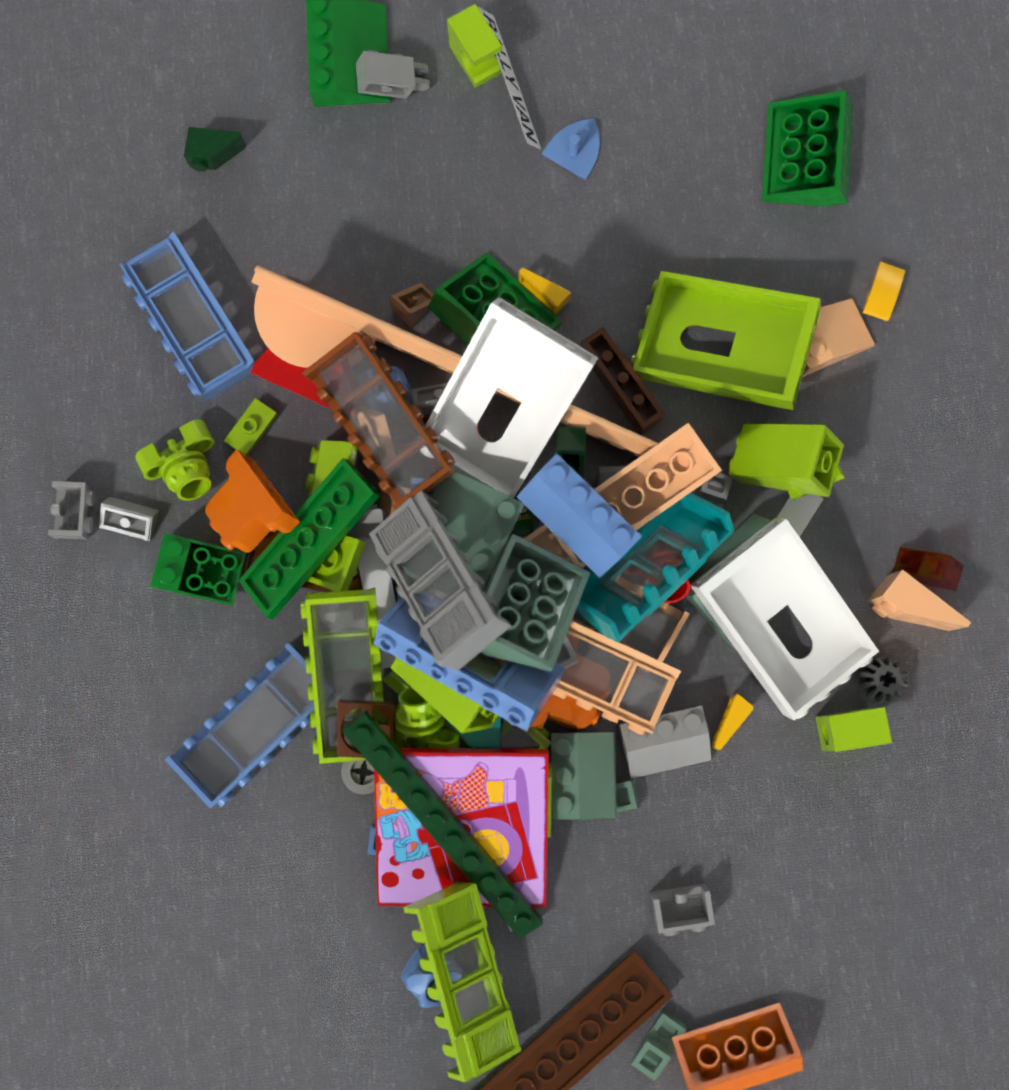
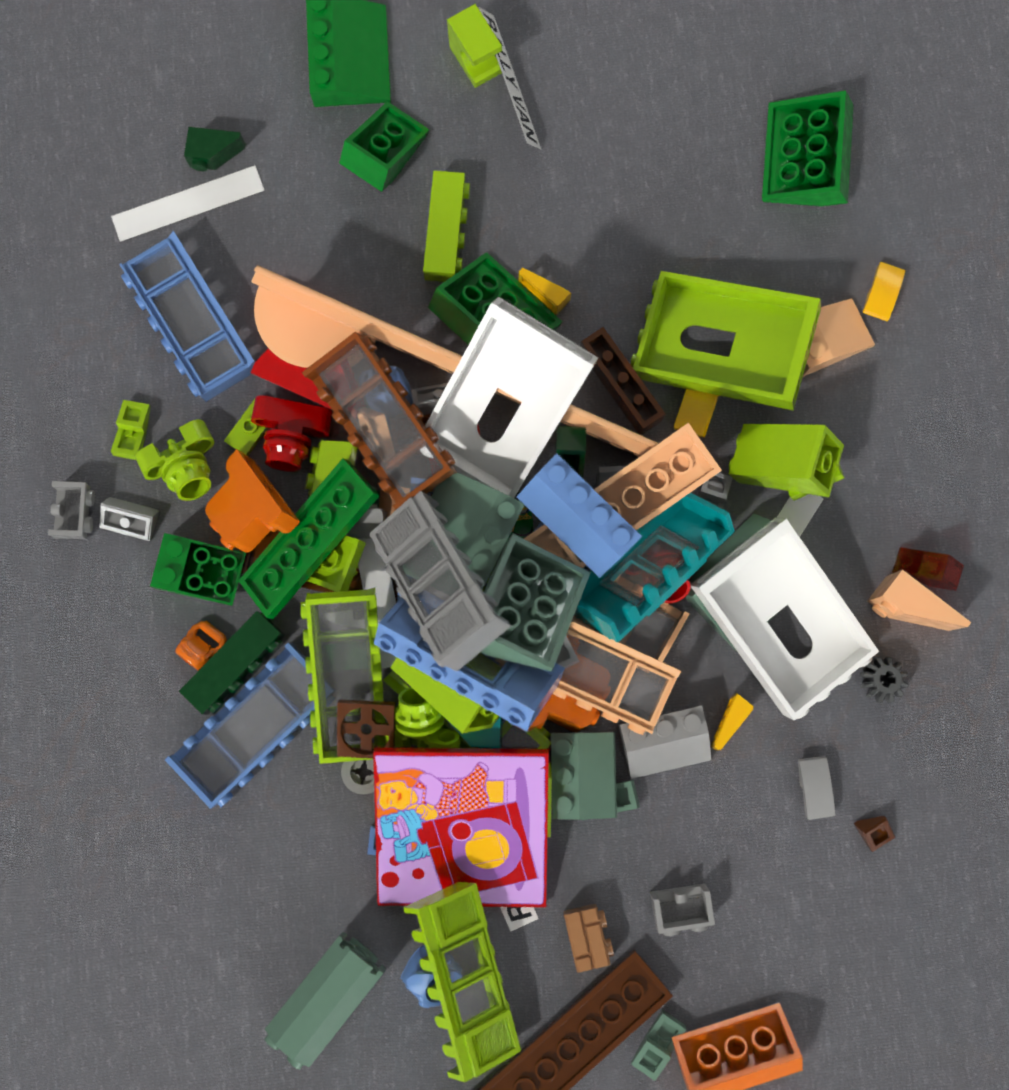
dark green plate [342,710,543,939] -> none
light grey hinge [356,50,430,99] -> none
medium nougat slope [389,282,433,329] -> none
medium blue shield [542,118,600,180] -> none
lime piece [815,707,892,752] -> none
none -> white sticker [111,166,264,242]
none -> lime slope [111,400,150,460]
none -> orange piece [175,620,227,671]
none -> dark green brick [179,611,285,715]
none -> red beam [251,395,333,472]
none -> sand green brick [265,932,386,1070]
none -> green slope [339,101,430,192]
none -> lime brick [423,170,470,282]
none -> medium nougat brick [563,904,614,973]
none -> yellow slope [674,389,719,437]
none -> light grey slope [798,756,835,820]
none -> reddish brown slope [854,816,896,852]

